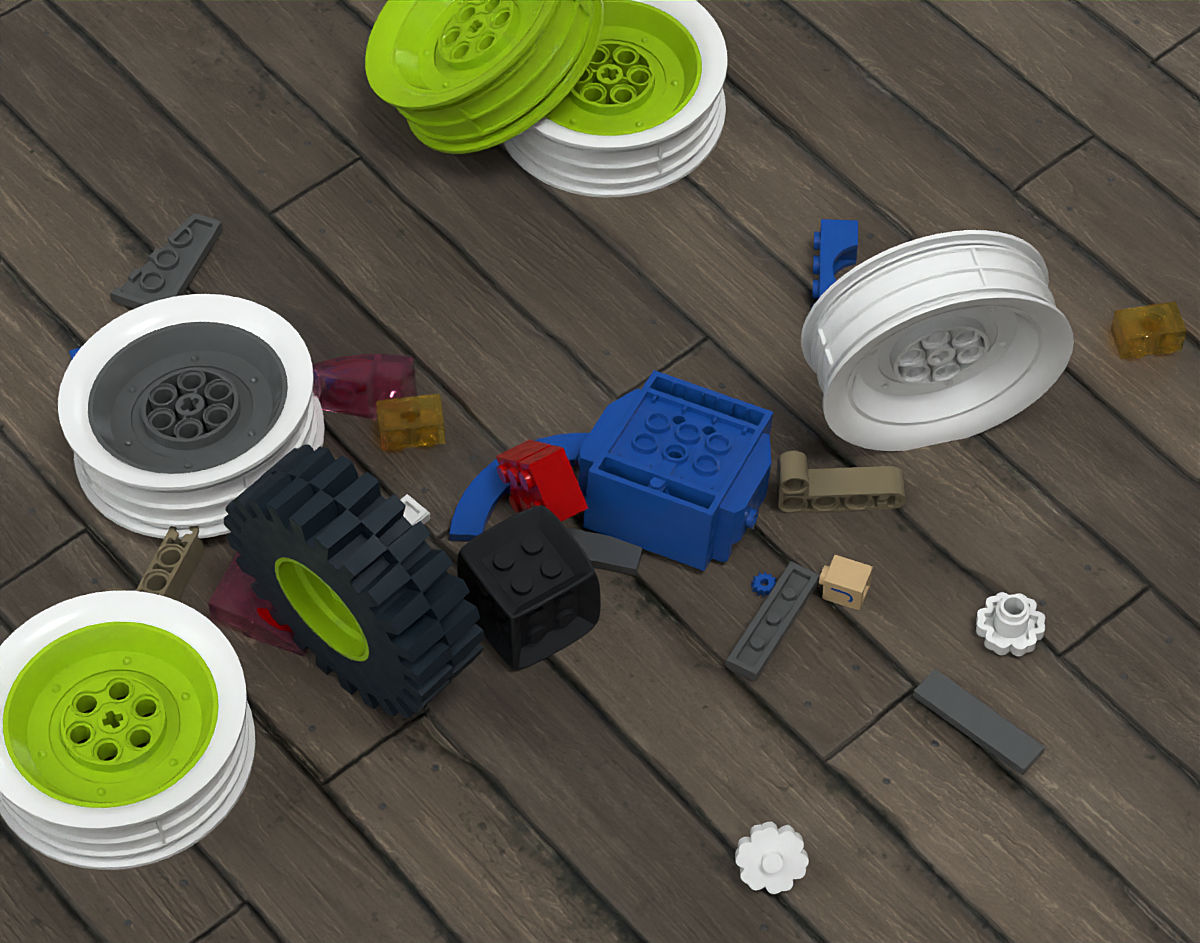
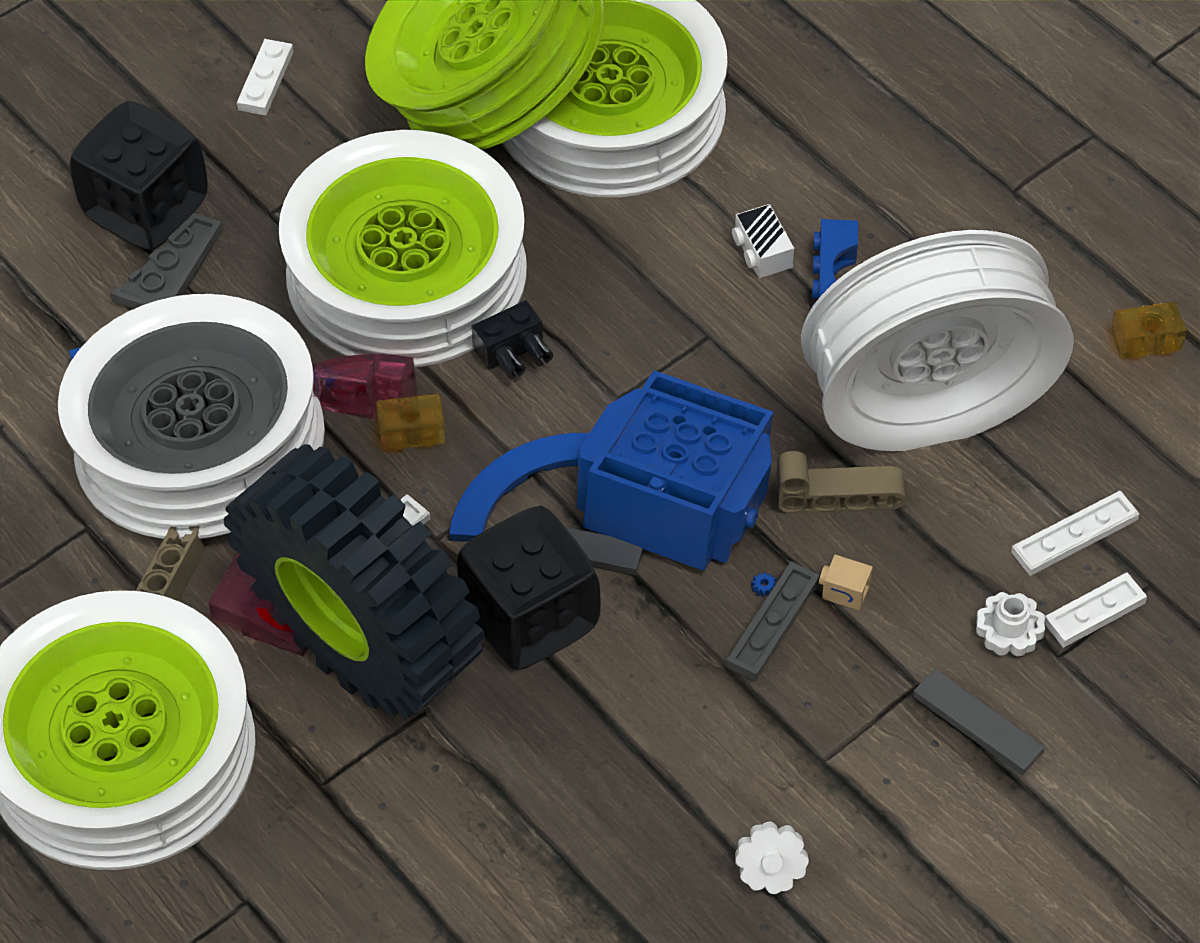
red piece [496,439,588,522] -> none
none -> black piece [70,101,208,250]
none -> white plate [237,39,294,116]
none -> wheel [279,130,527,368]
none -> black brick [471,300,553,379]
none -> white brick [732,204,794,278]
none -> white tile [1011,491,1140,576]
none -> white plate [1044,573,1147,648]

